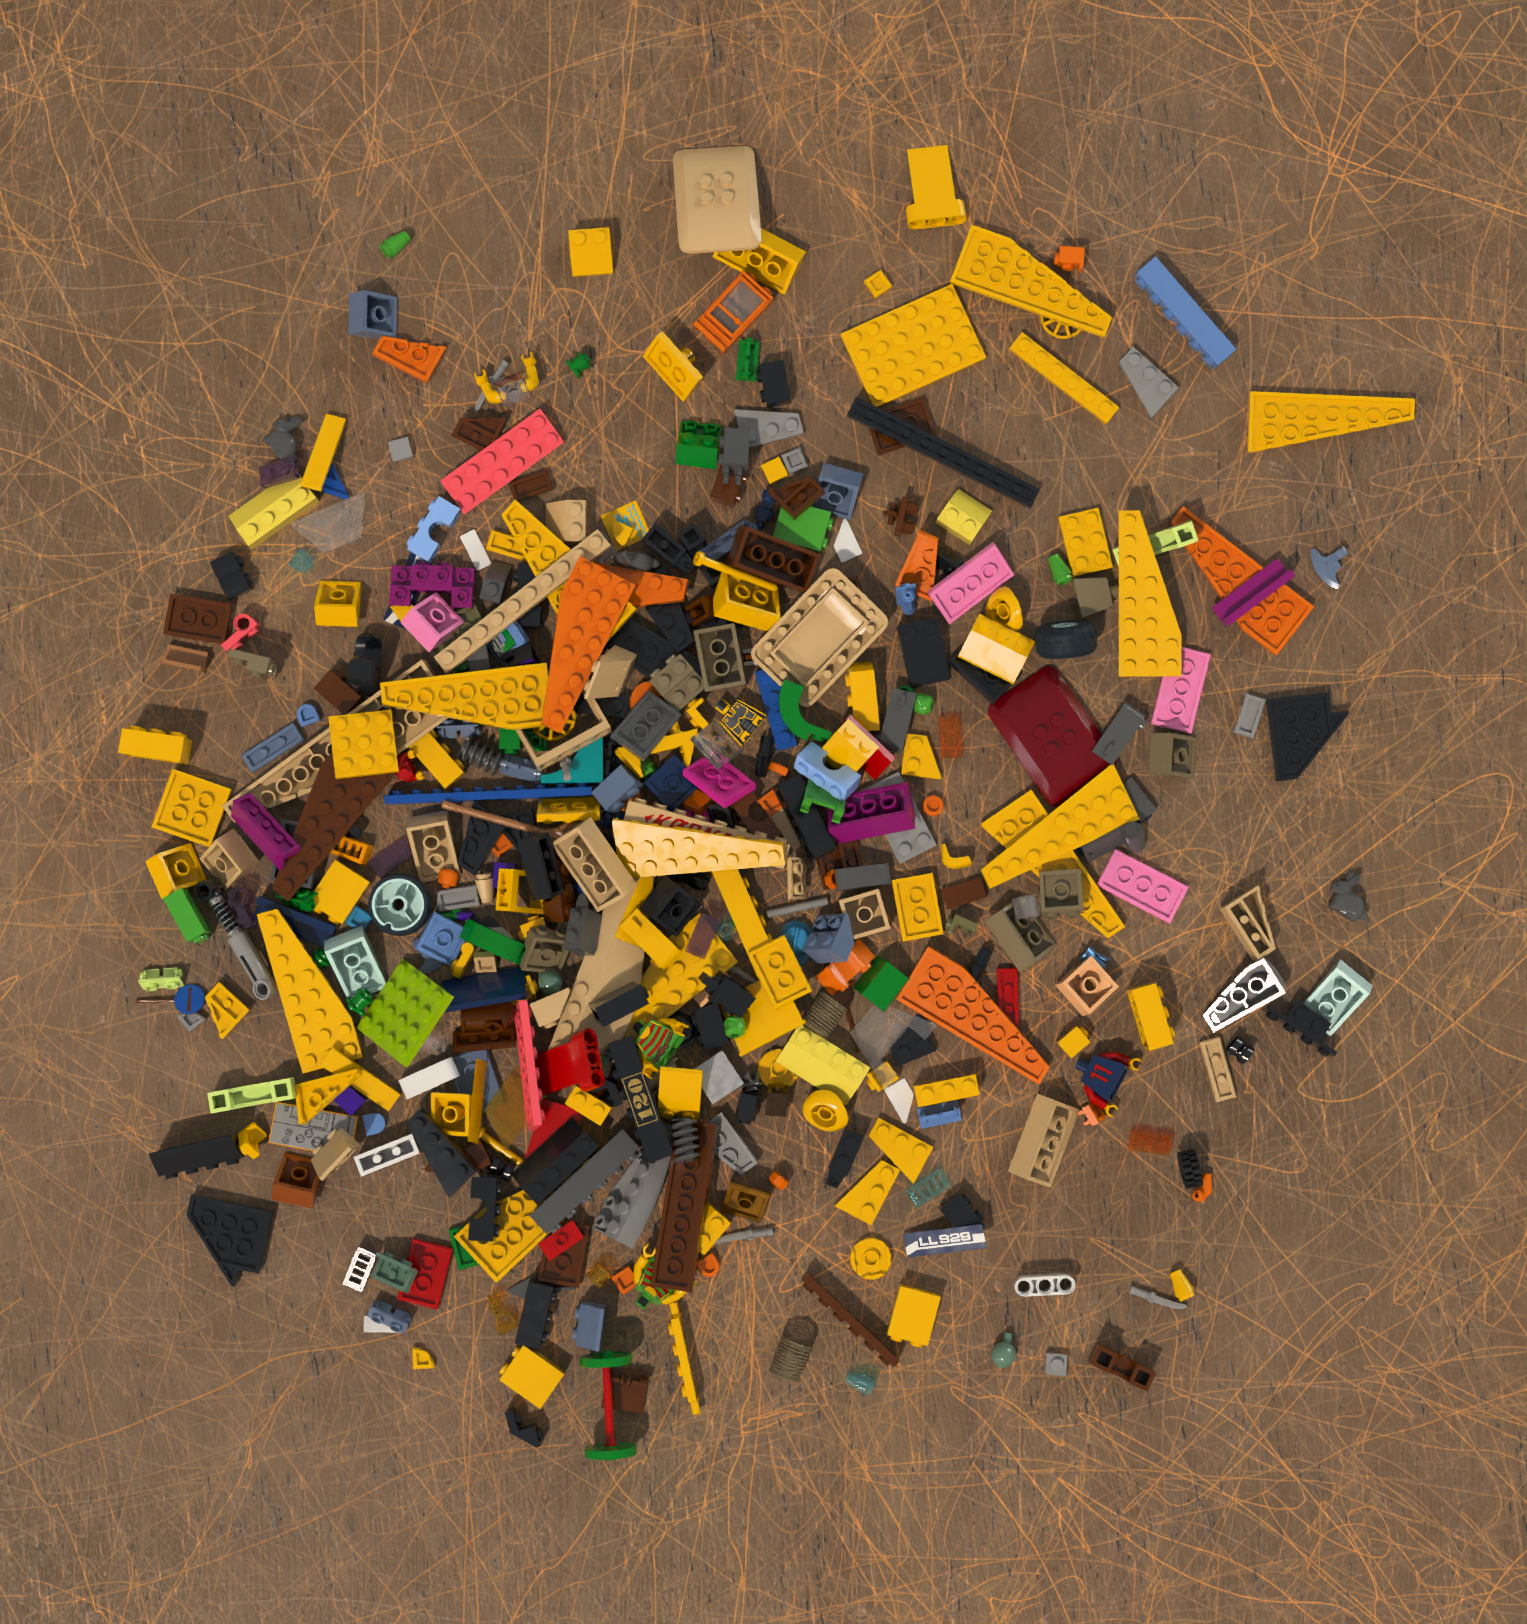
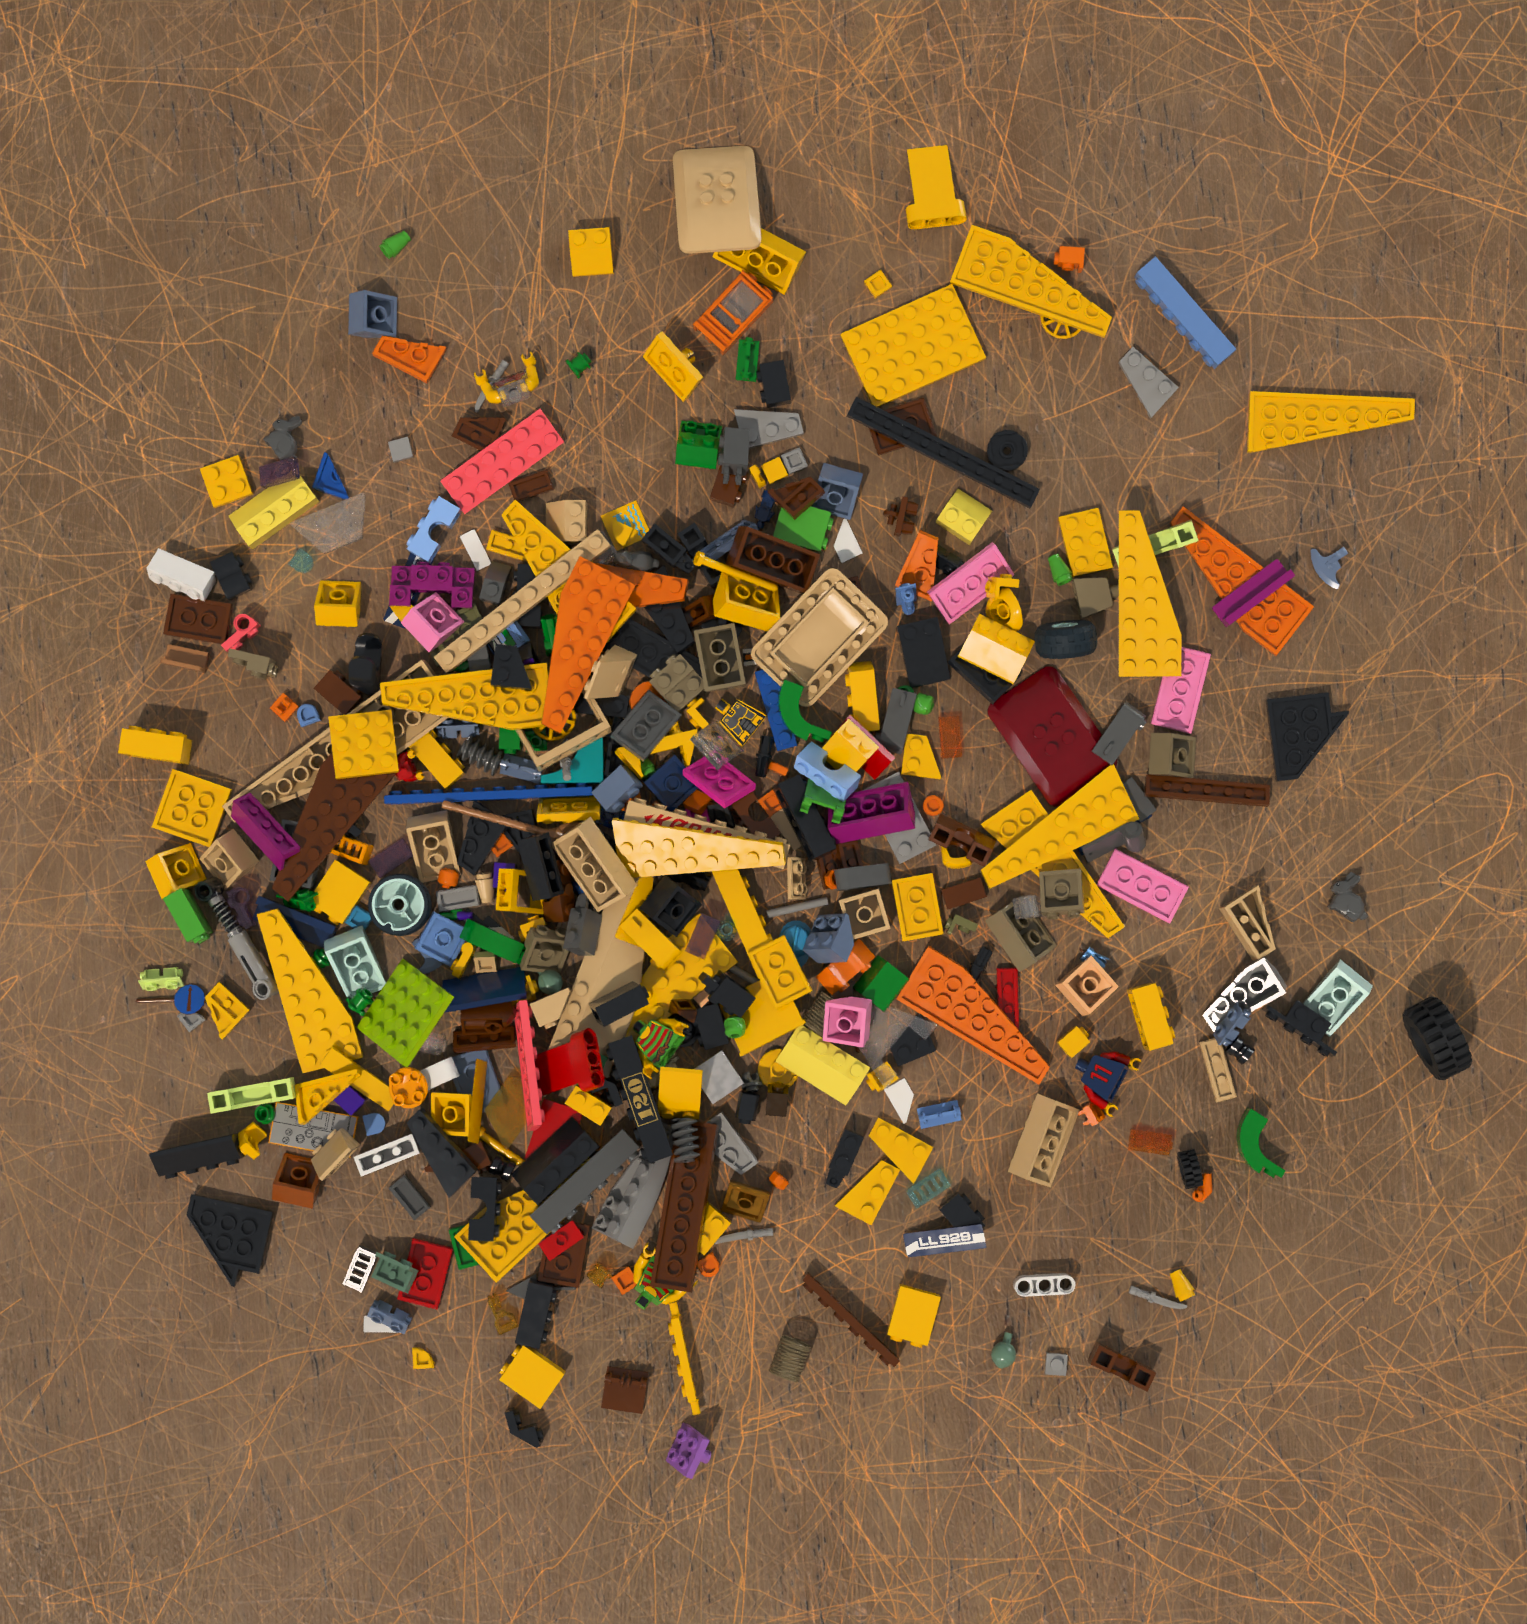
sand blue tile [241,722,305,773] -> none
yellow tile [301,414,346,491] -> none
sand blue slope [572,1301,607,1352] -> none
green piece [580,1350,637,1460] -> none
yellow hat [803,1090,848,1132] -> none
clear light blue cone [844,1371,877,1396] -> none
yellow tile [850,1237,891,1280] -> none
yellow brick [913,1073,980,1107] -> none
yellow plate [1009,332,1119,425] -> none
light grey tile [1233,693,1266,739] -> none
none -> white brick [147,548,216,602]
none -> yellow plate [200,455,254,508]
none -> green plate [255,1103,275,1124]
none -> orange tile [270,693,299,722]
none -> light orange dish [389,1067,428,1108]
none -> dark grey tile [389,1174,431,1220]
none -> black wing [491,644,532,691]
none -> green piece [541,613,557,657]
none -> medium lavender plate [665,1423,711,1479]
none -> reddish brown slope [668,999,697,1023]
none -> yellow tile [749,465,766,489]
none -> bright pink slope [823,996,872,1047]
none -> reddish brown arch [928,813,996,867]
none -> yellow bracket [985,574,1019,598]
none -> black plate [987,430,1028,471]
none -> reddish brown plate [1144,774,1270,807]
none -> sand blue hinge [1213,1002,1251,1046]
none -> green arch [1236,1107,1286,1178]
none -> black tyre [1402,997,1472,1080]

